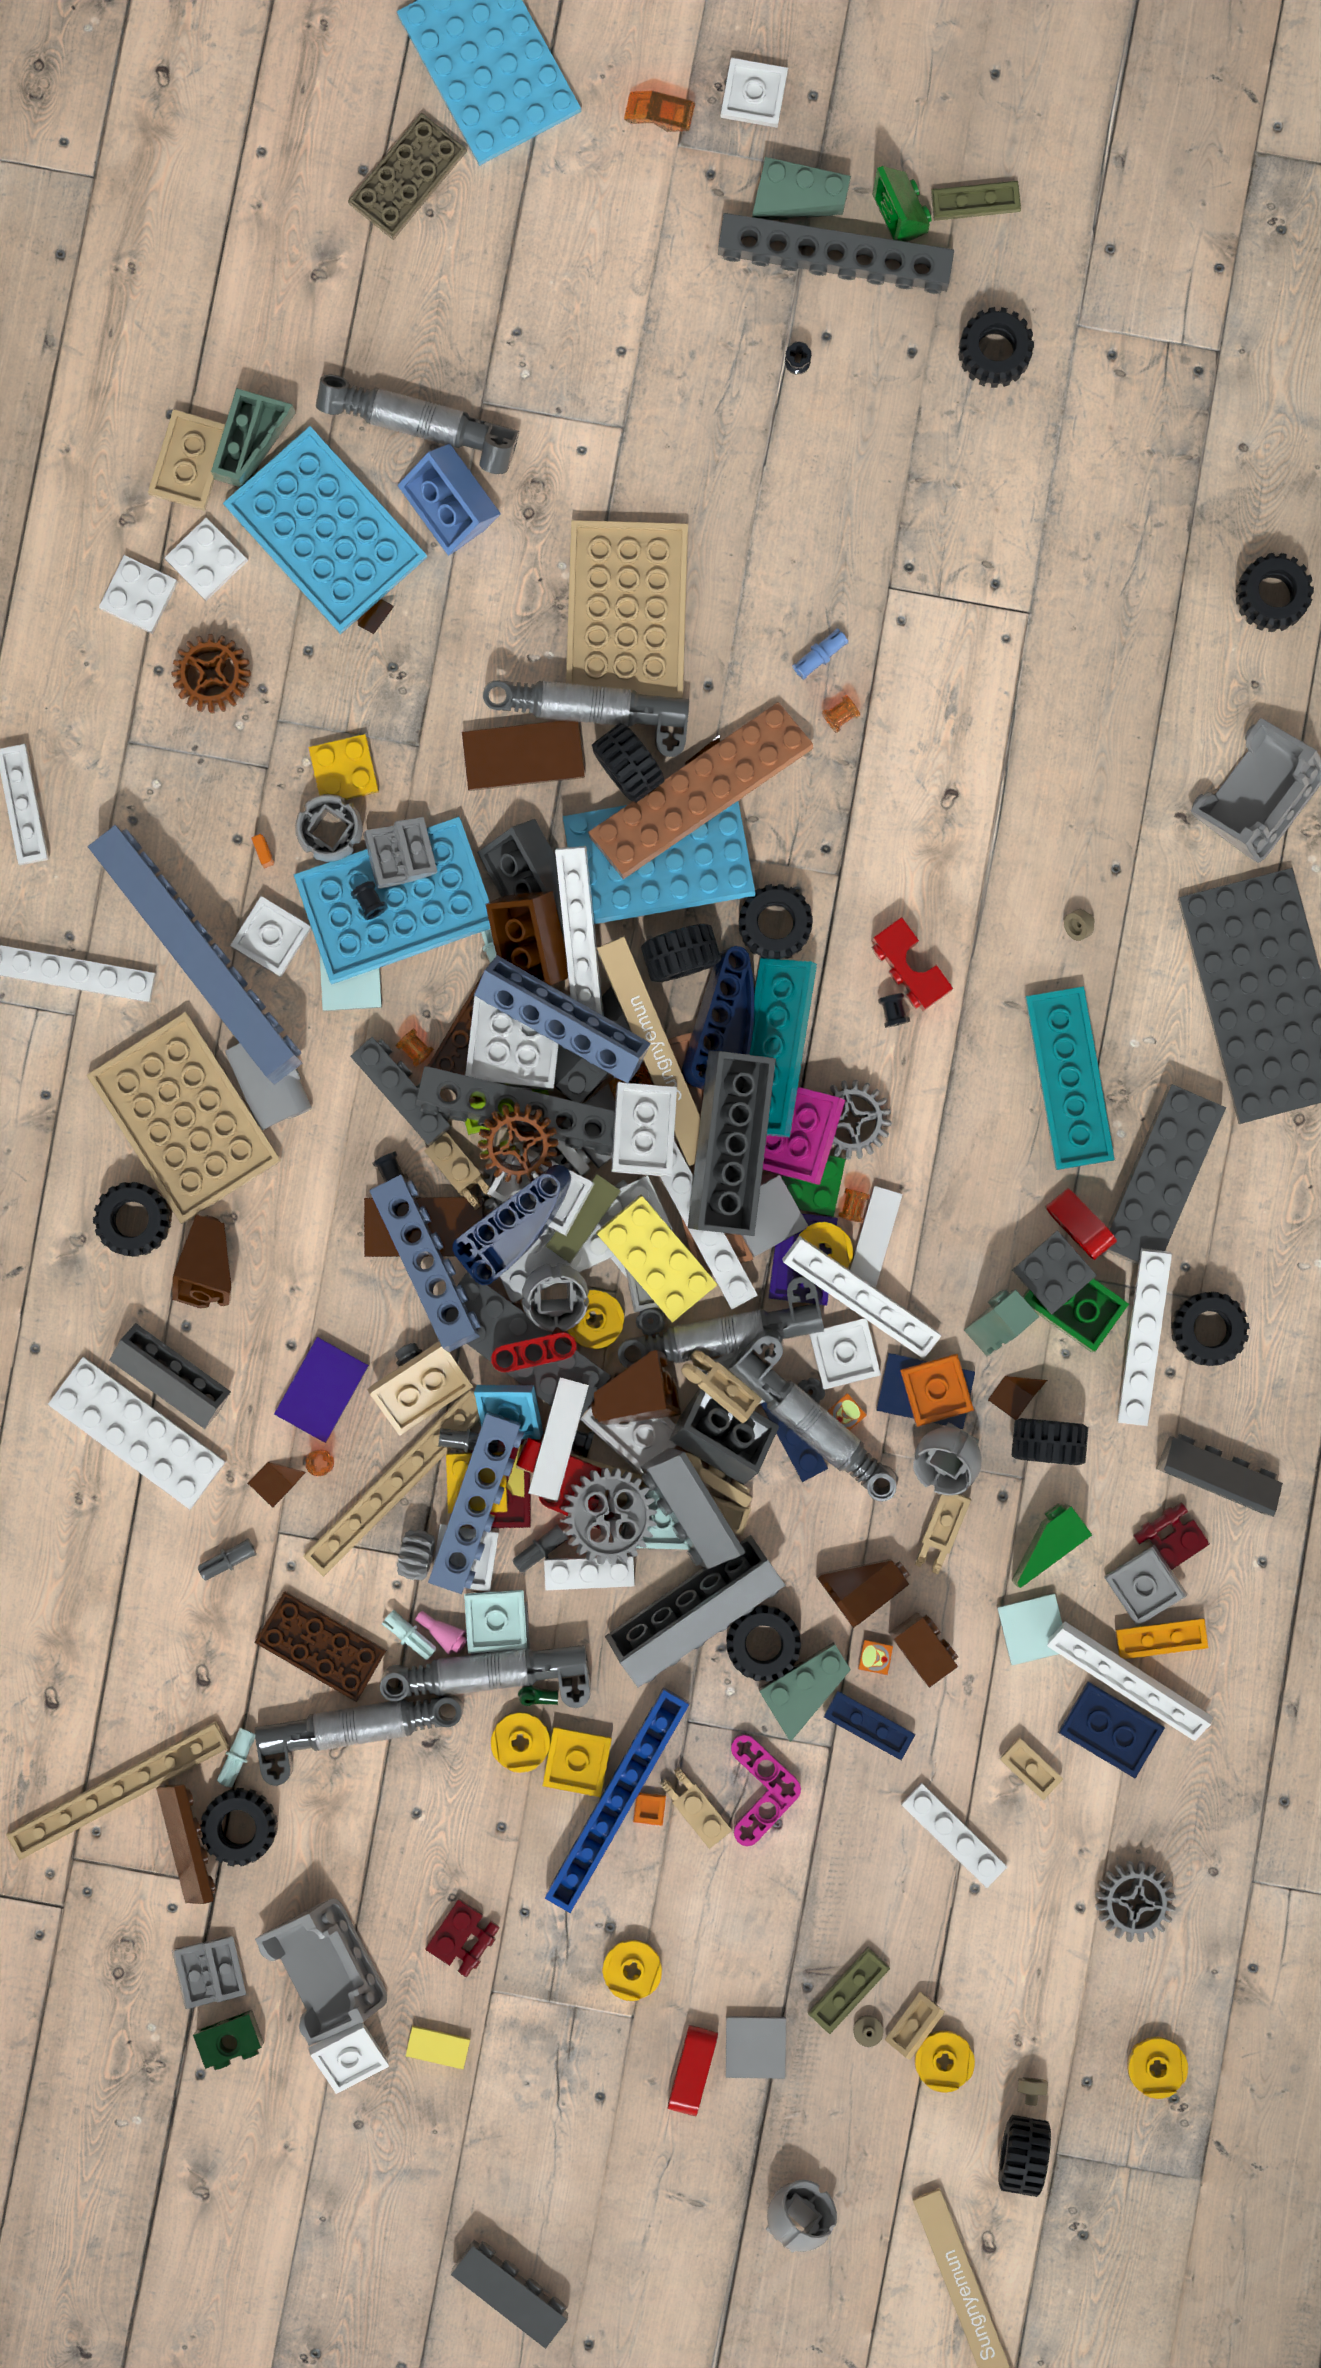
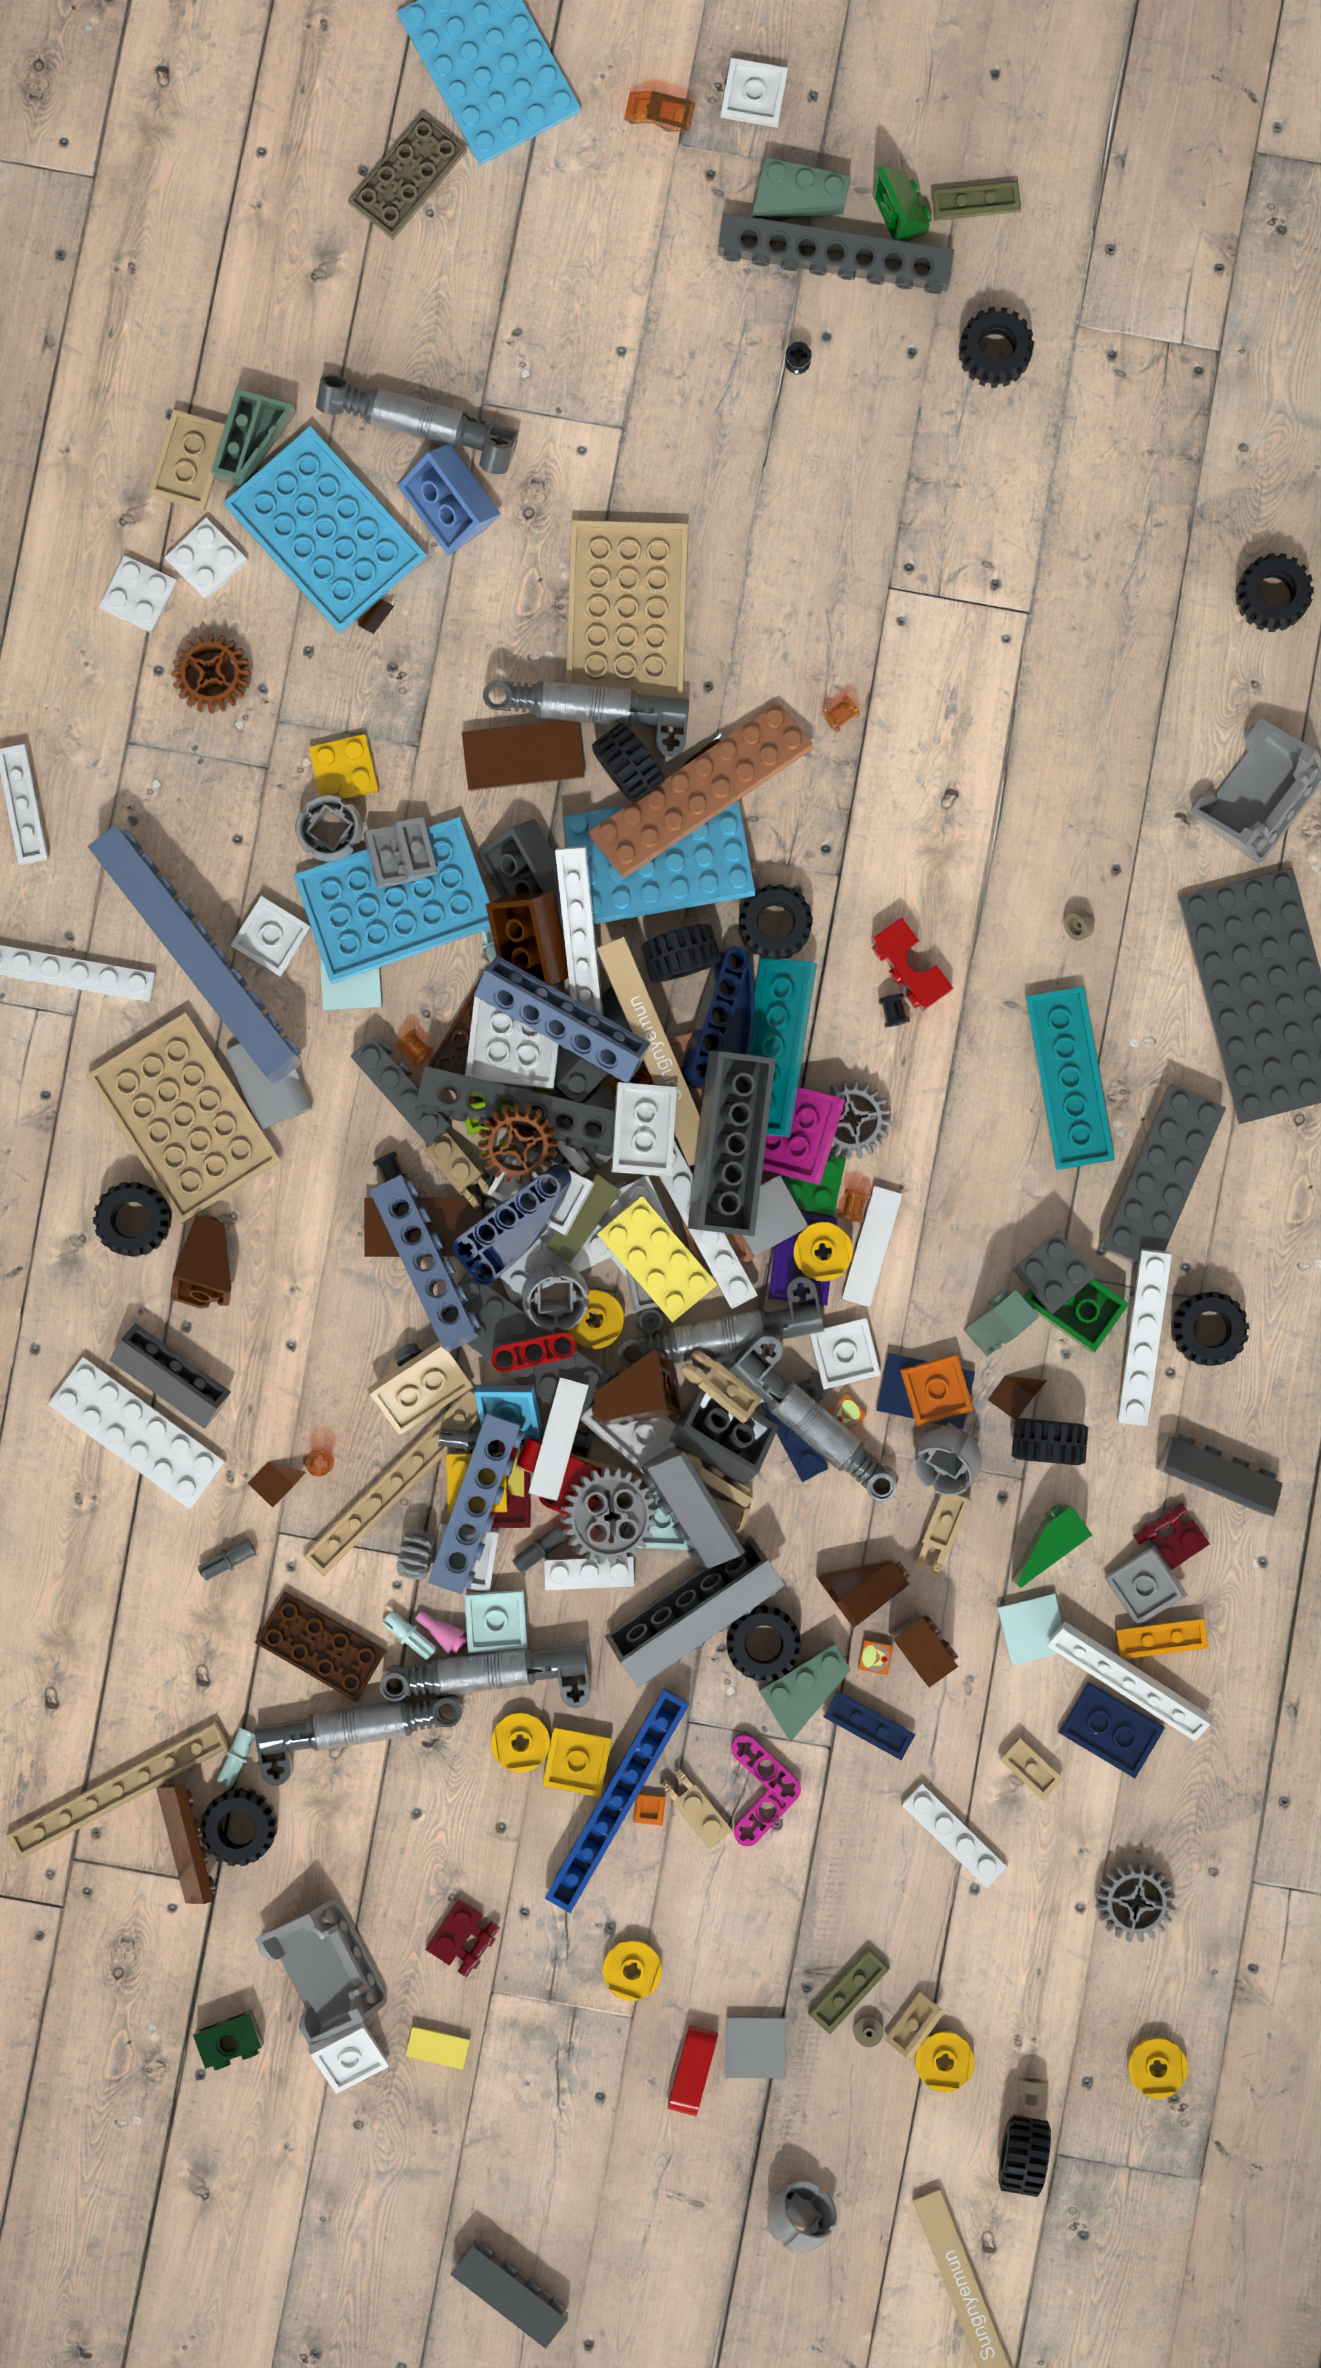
light grey slope [172,1936,246,2009] -> none
orange tile [251,834,274,869] -> none
dark purple tile [274,1337,369,1443] -> none
black bush [351,881,388,920] -> none
dark green arm [518,1685,558,1706] -> none
white plate [782,1236,941,1359] -> none
medium blue pin [792,628,849,680] -> none
red beam [1045,1188,1117,1260] -> none

